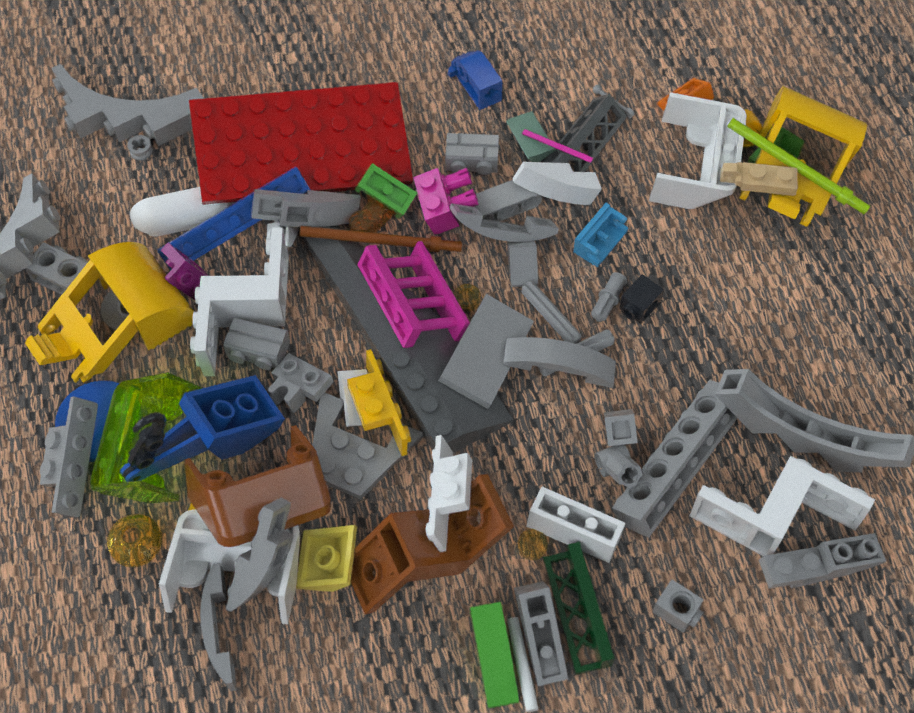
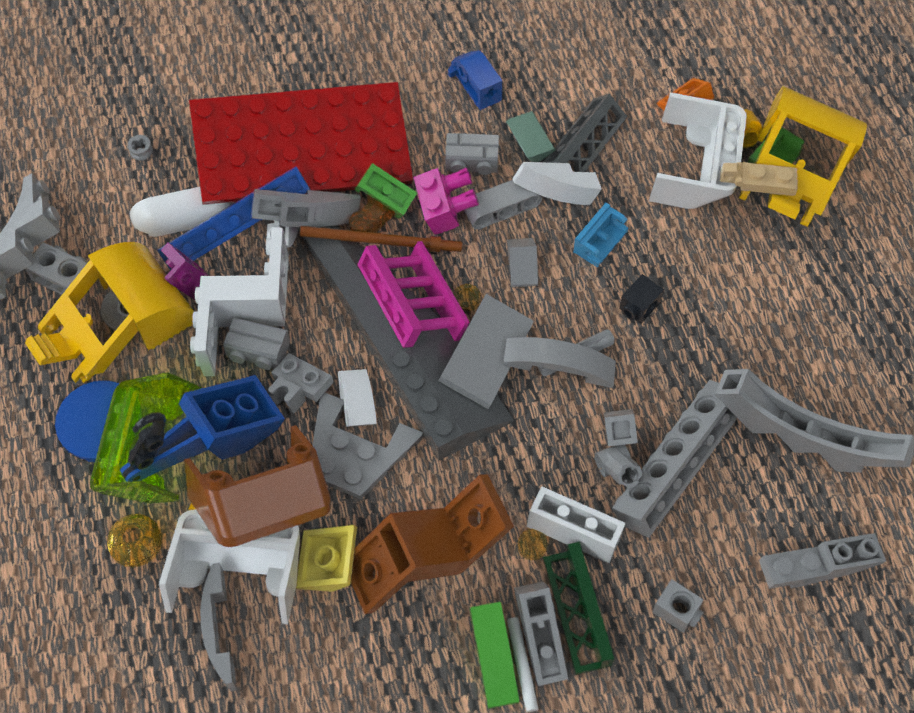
light grey bracket [39,397,98,517] -> none
light grey arch [52,64,204,146] -> none
light grey slope [226,498,294,612] -> none
yellow bracket [347,349,411,456] -> none
white bracket [426,435,472,552] -> none
light grey slope [450,203,559,242] -> none
dark pink piece [522,129,593,163] -> none
light grey axle [522,281,582,344] -> none
light grey axle [591,272,627,322] -> none
light grey hinge [592,85,635,119] -> none
white bracket [690,456,875,556] -> none
lime bar [727,118,870,215] -> none

